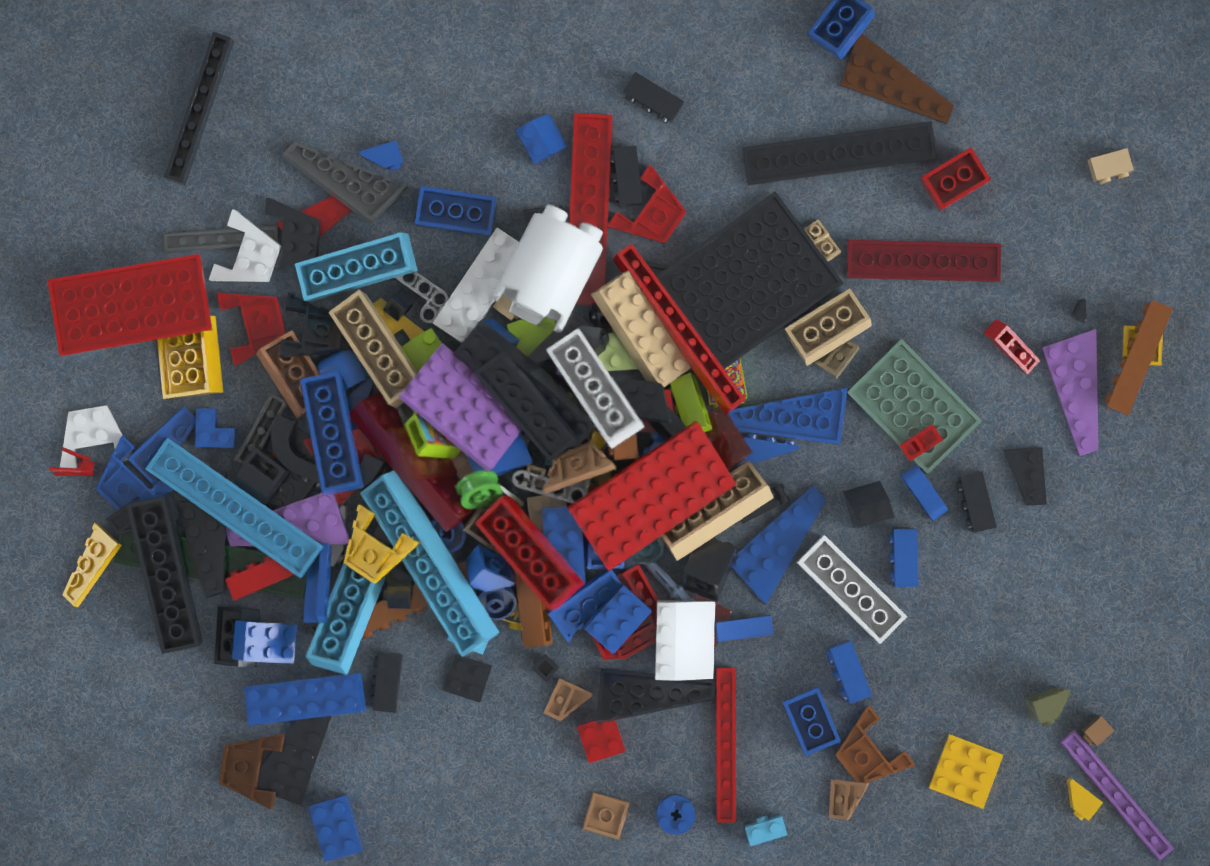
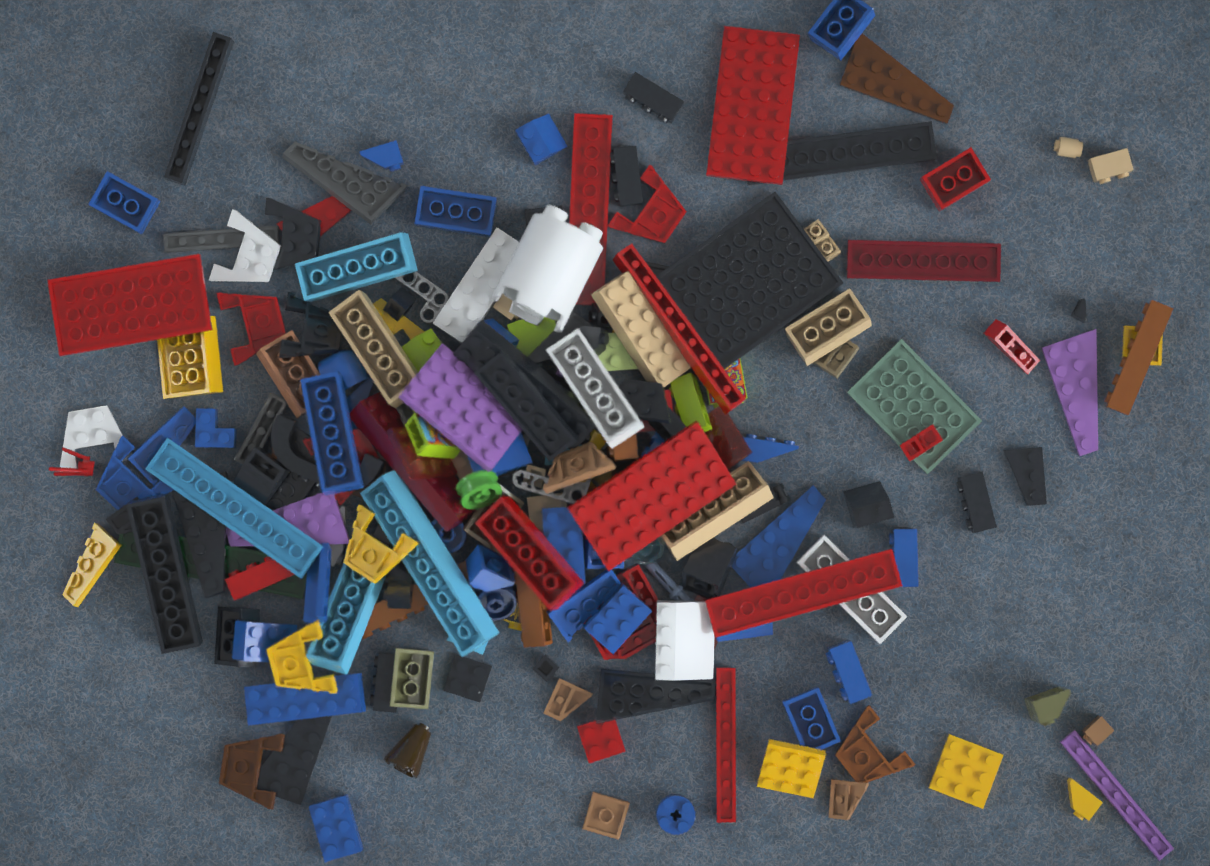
blue wing [726,388,847,445] -> none
medium azure brick [744,814,787,846] -> none
blue beam [901,465,948,521] -> none
none -> blue brick [88,171,161,234]
none -> yellow wing [267,620,338,694]
none -> dark brown cone [383,723,431,779]
none -> olive slope [390,648,434,710]
none -> red plate [705,549,902,638]
none -> red plate [706,26,800,185]
none -> yellow plate [757,739,826,798]
none -> tan brick [1054,137,1083,158]

